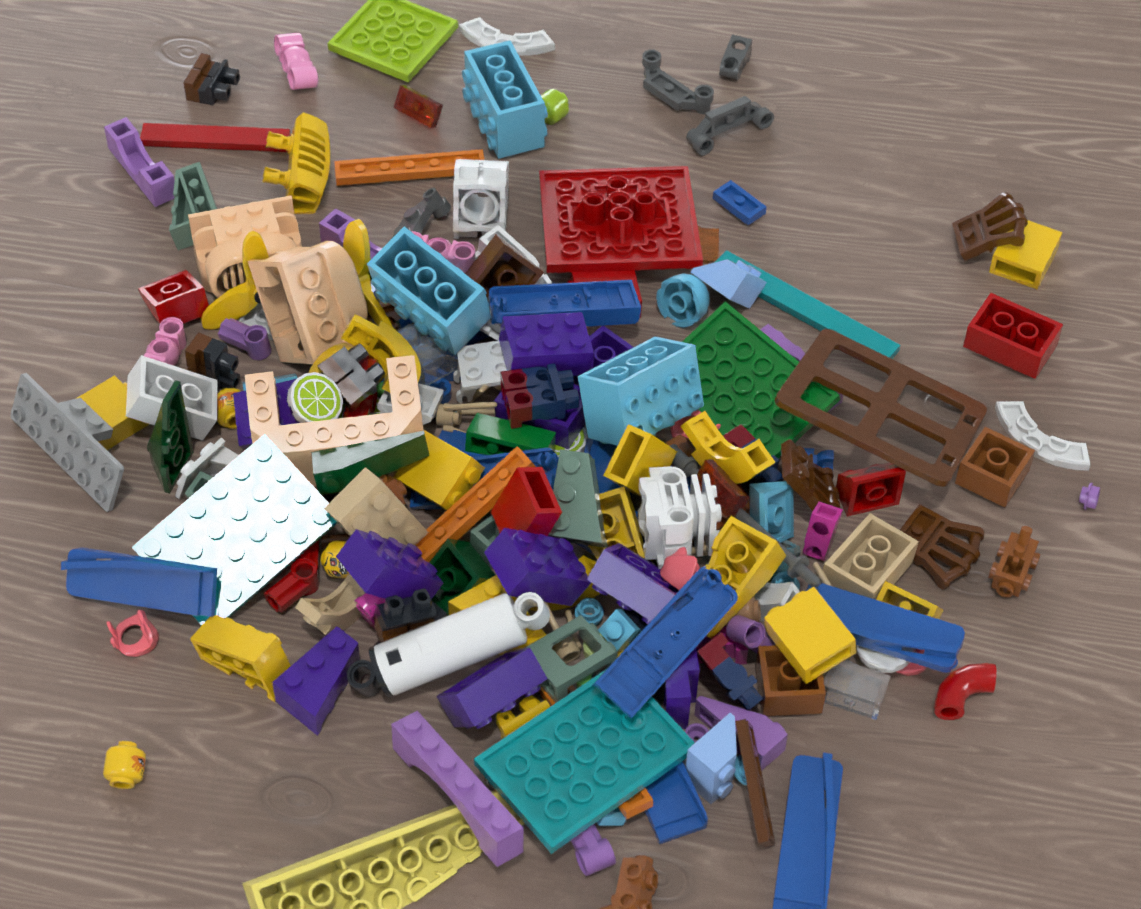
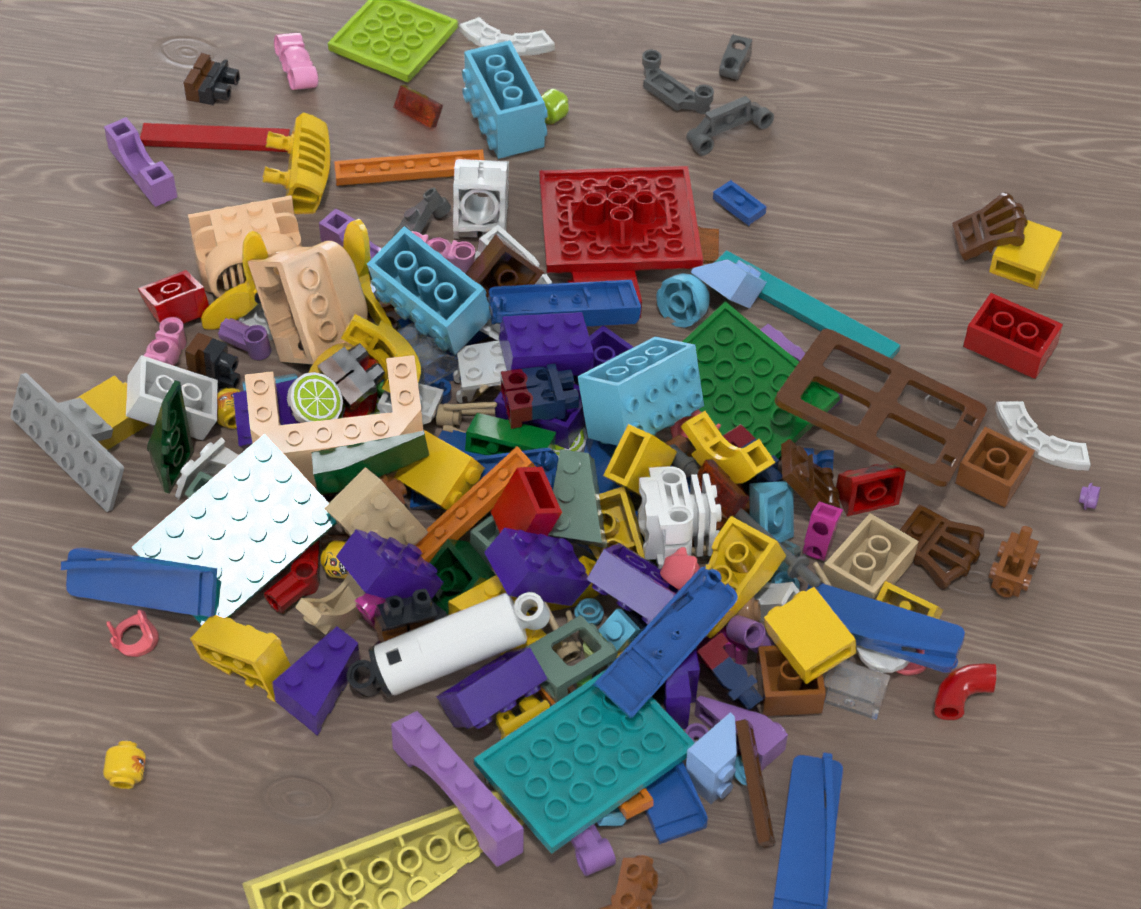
sand green wedge [169,162,218,251] -> none

